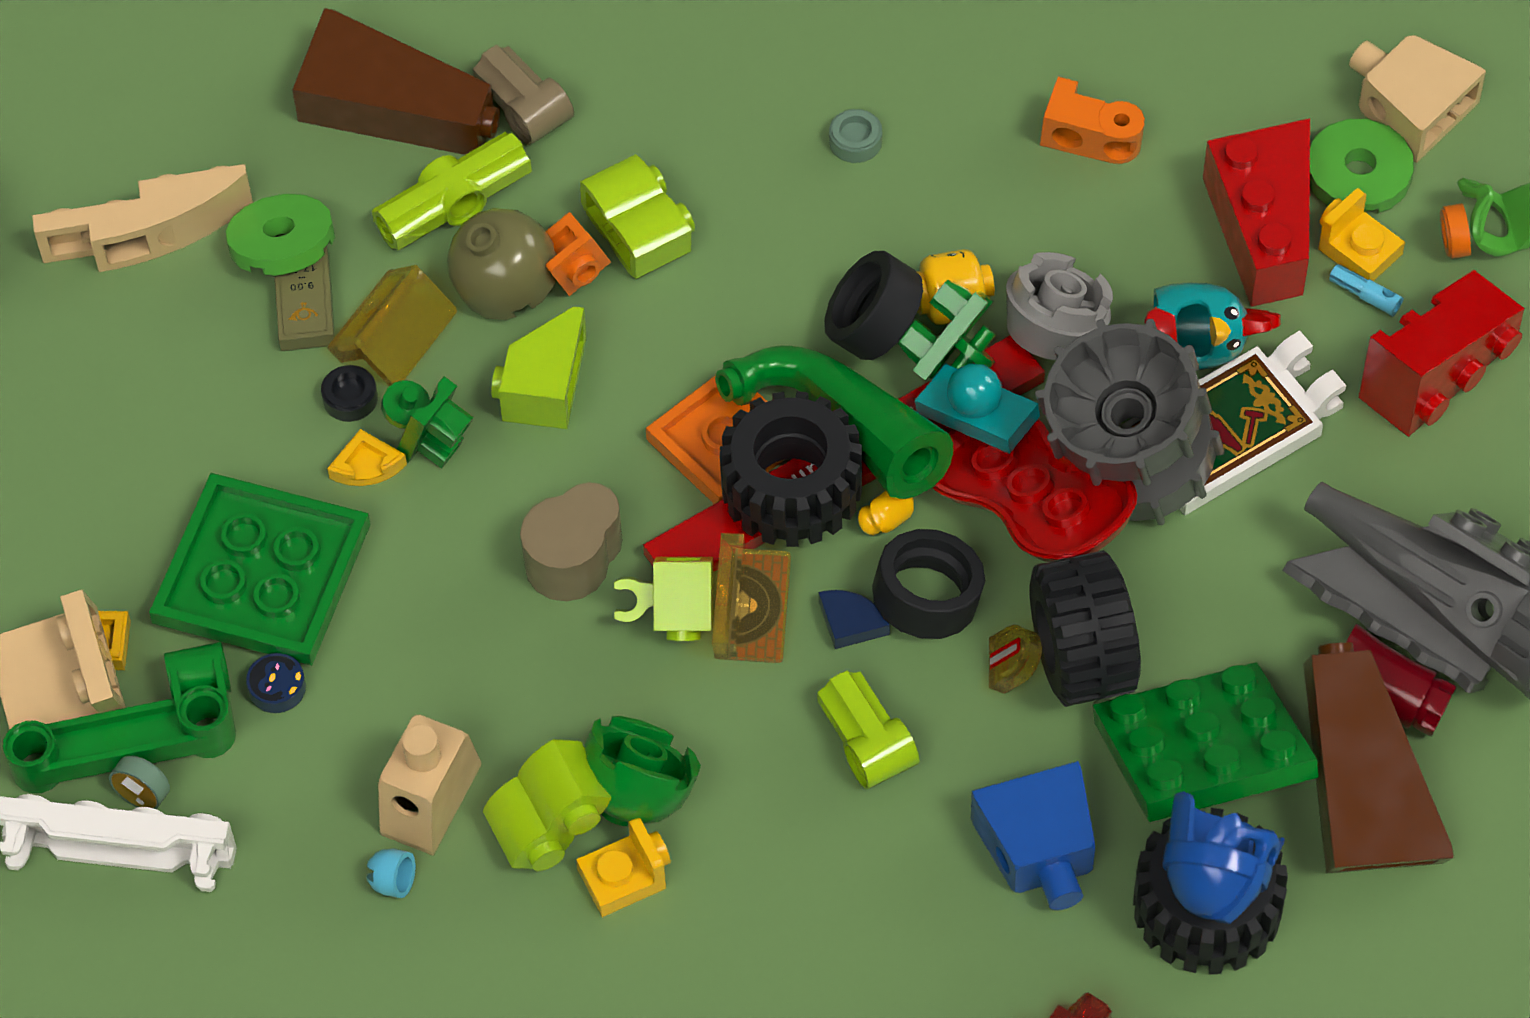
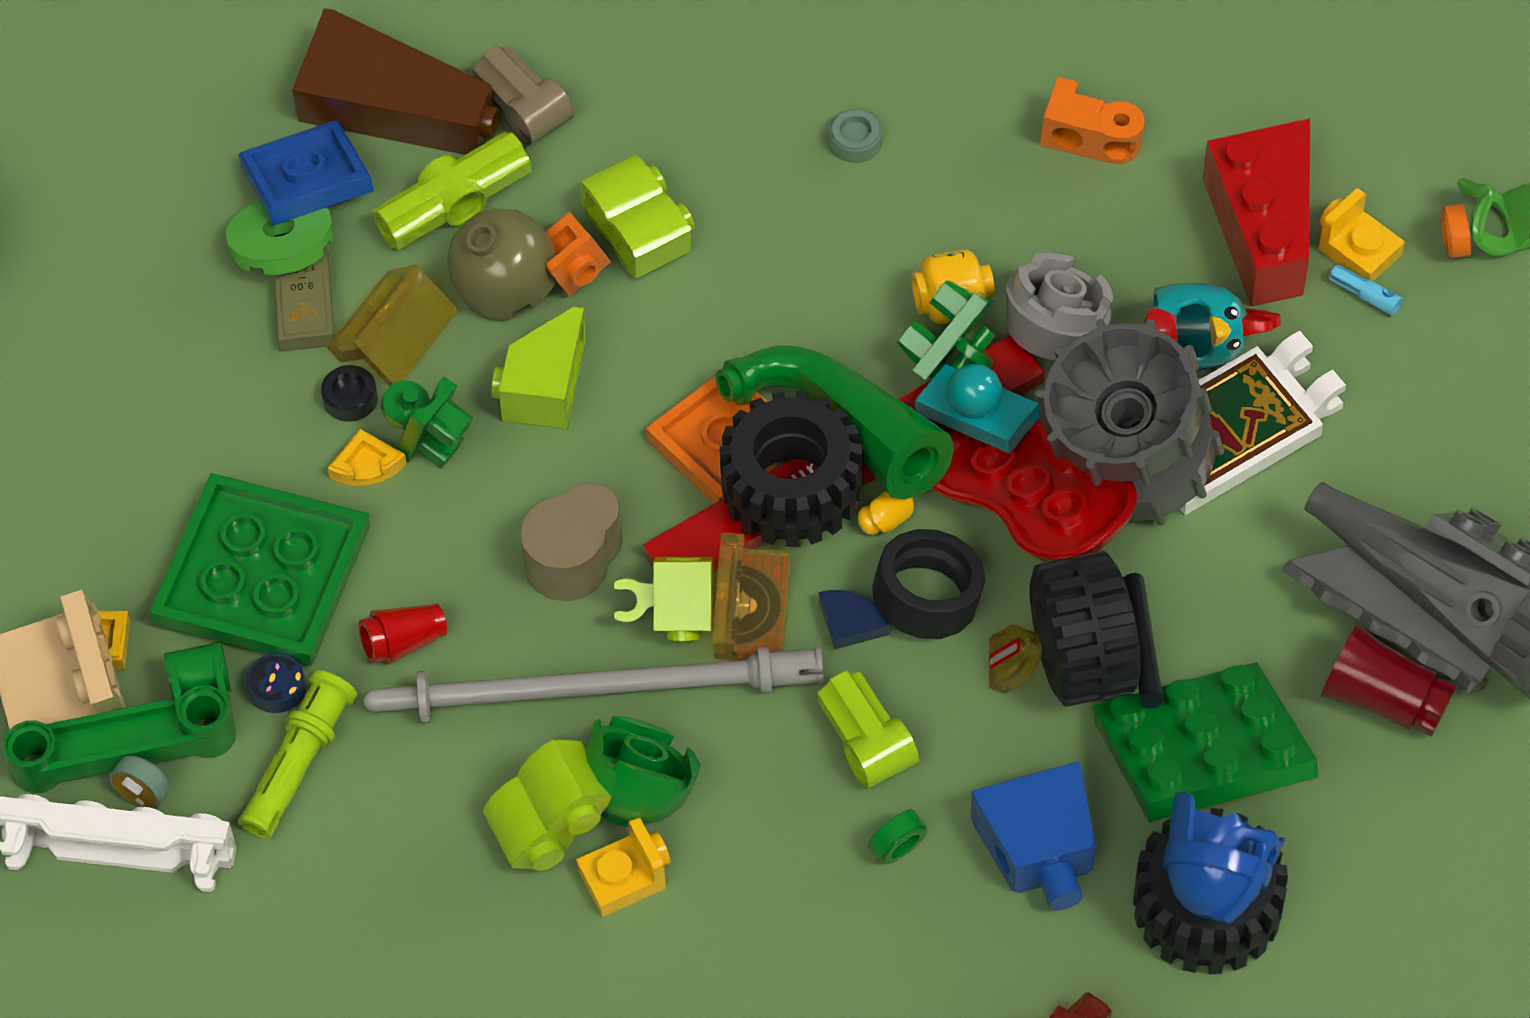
tan slope [32,164,253,272] -> none
medium azure hinge [366,849,416,898] -> none
tan torso [378,715,481,856] -> none
black tyre [824,251,923,360] -> none
reddish brown slope [1303,642,1454,873] -> none
bright green tile [1310,119,1414,213] -> none
tan torso [1349,35,1486,163] -> none
red wedge [1358,270,1525,437] -> none
none -> blue tile [238,120,374,225]
none -> lime pin [238,670,357,840]
none -> red cone [358,603,448,665]
none -> light grey bar [363,647,824,723]
none -> green tile [868,809,927,864]
none -> black bar [1123,573,1164,708]

